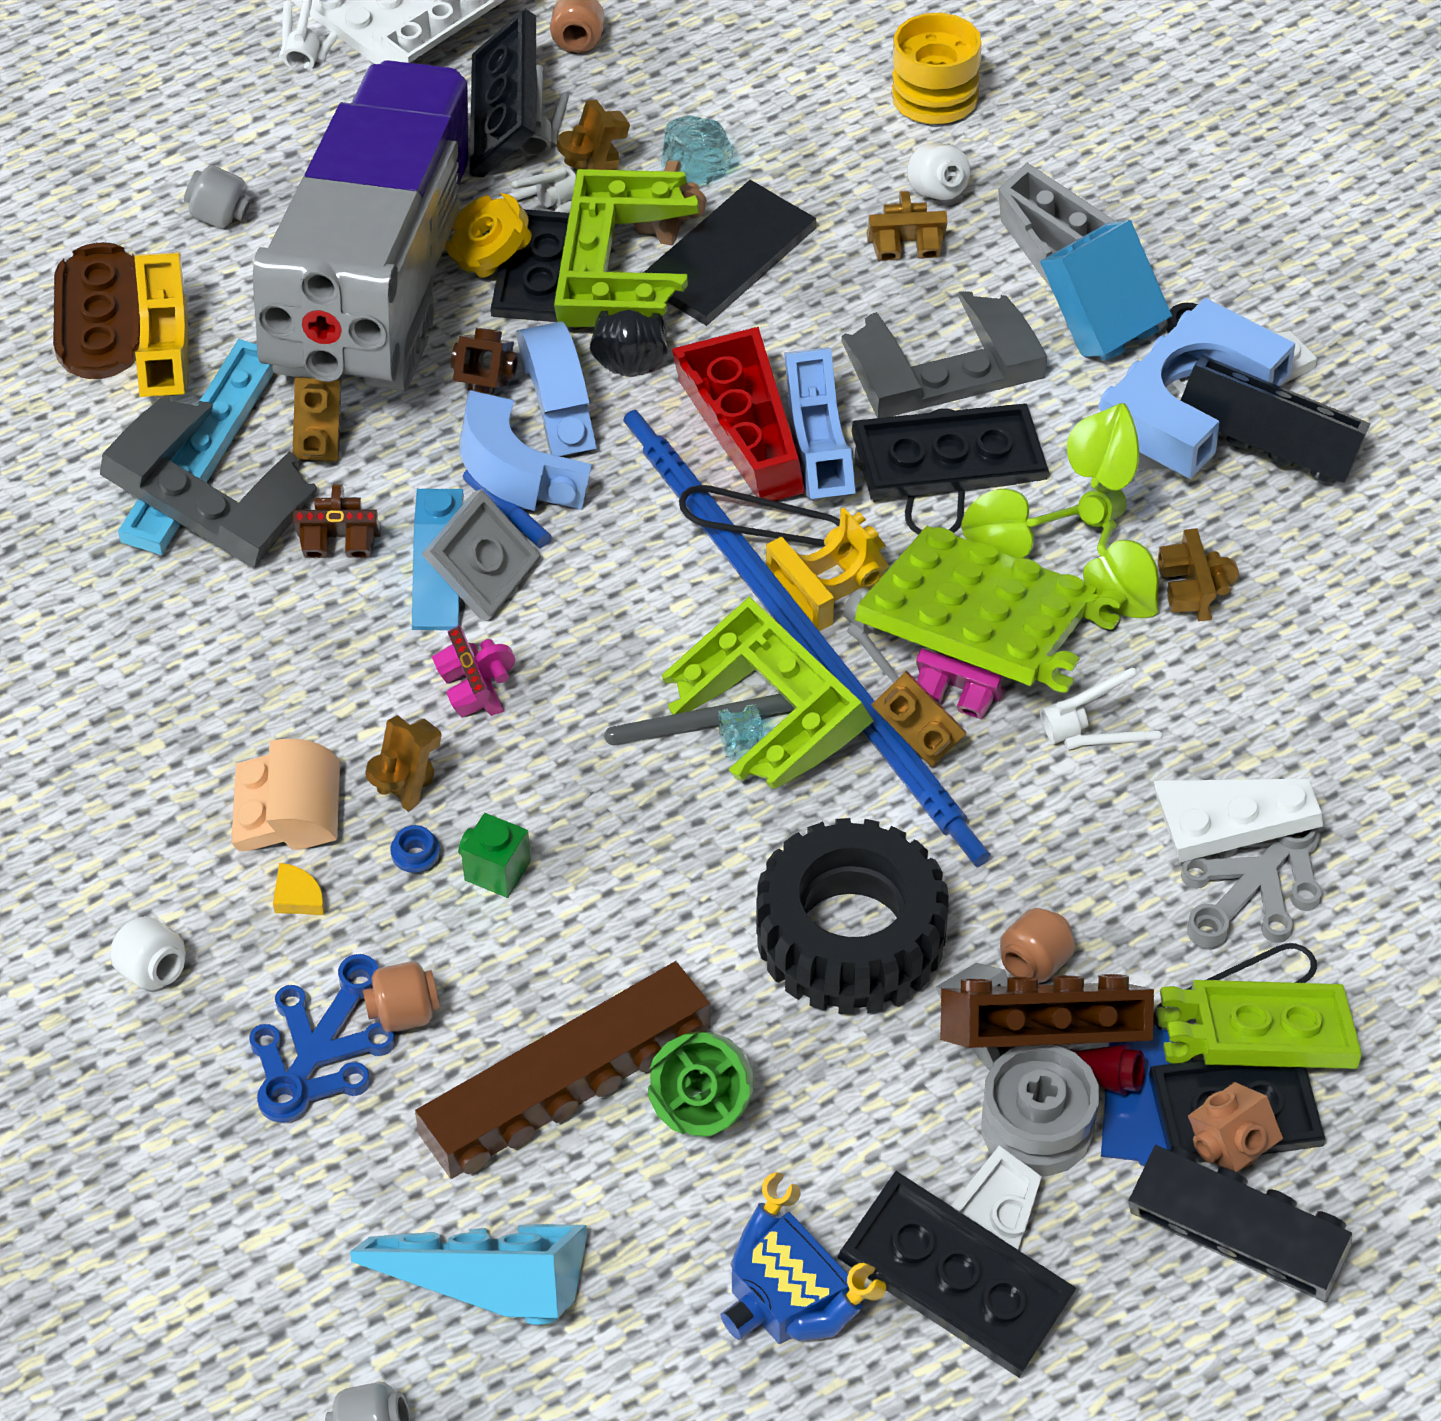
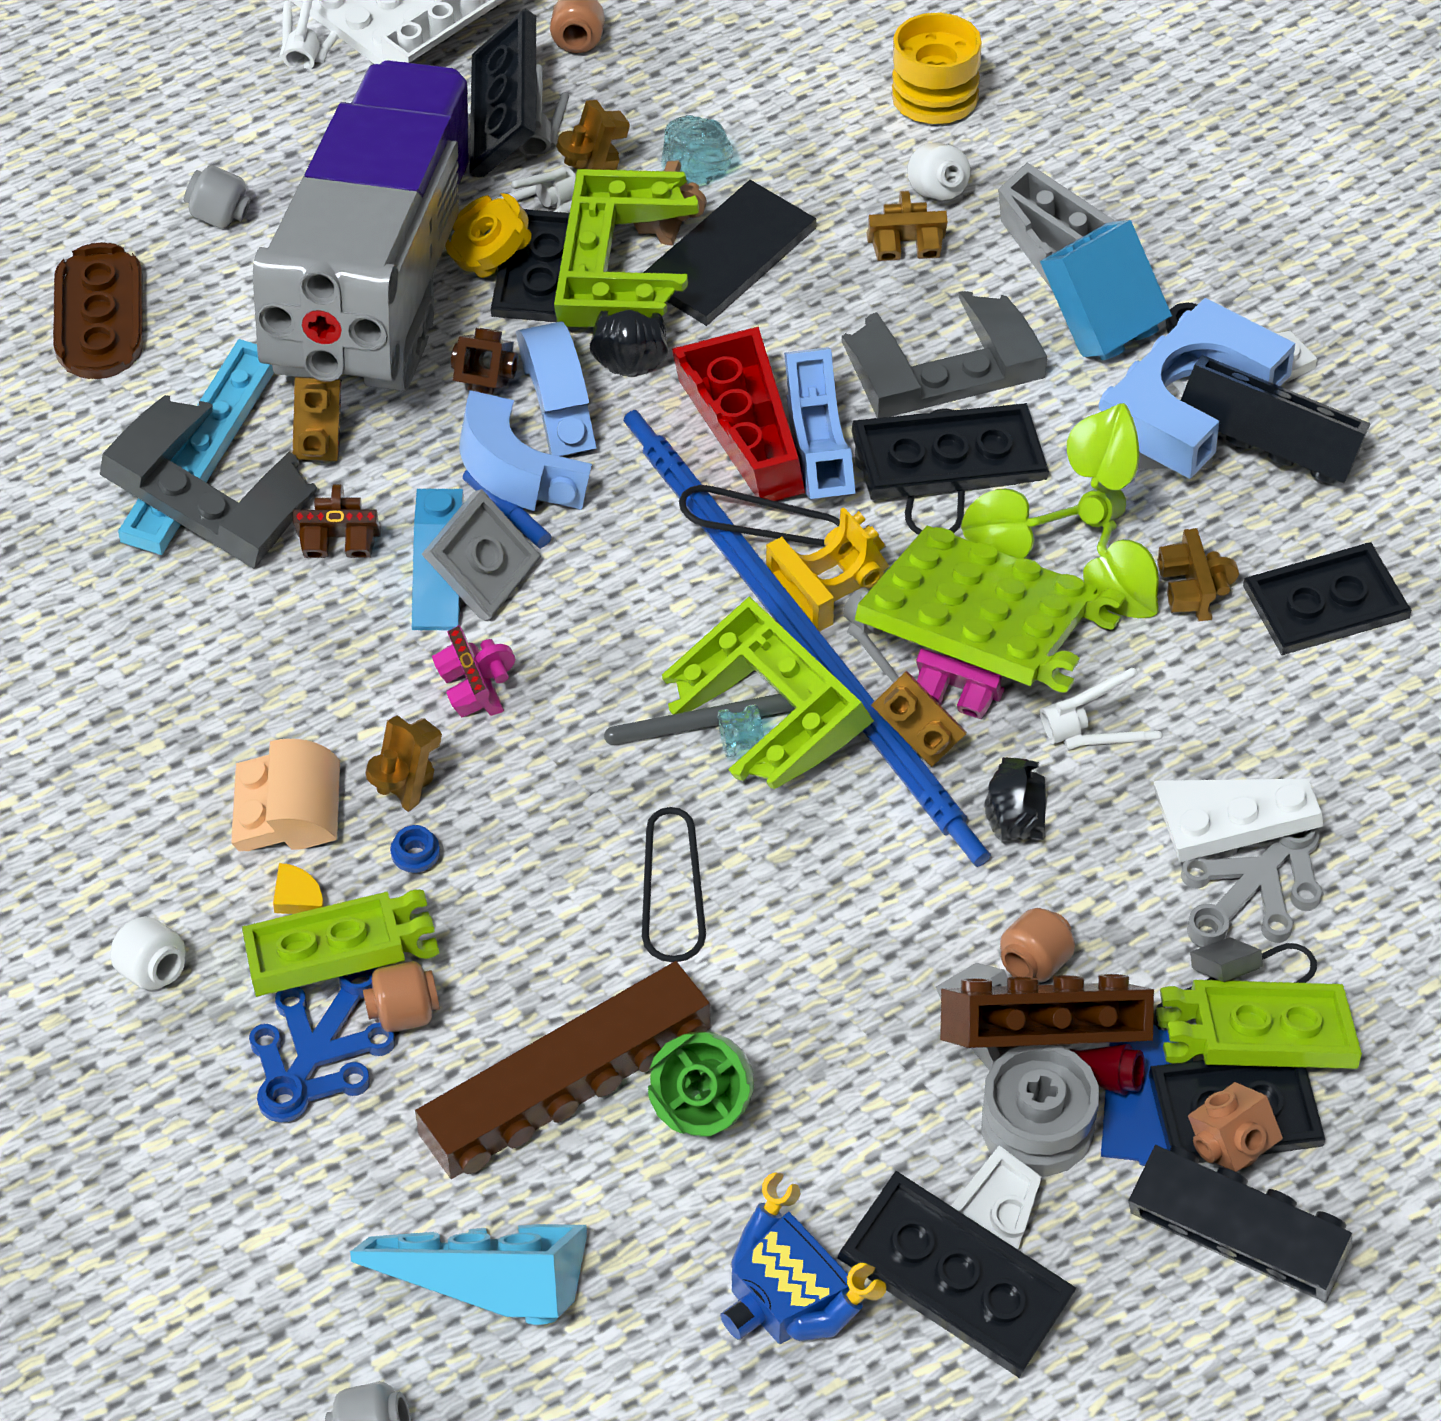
yellow arch [134,252,189,397] -> none
green brick [458,812,531,898] -> none
black tyre [756,818,949,1014] -> none
none -> lime tile [242,889,440,997]
none -> black piece [642,807,706,962]
none -> black hair [984,757,1046,842]
none -> flat silver tile [1190,937,1263,982]
none -> black tile [1243,542,1412,656]

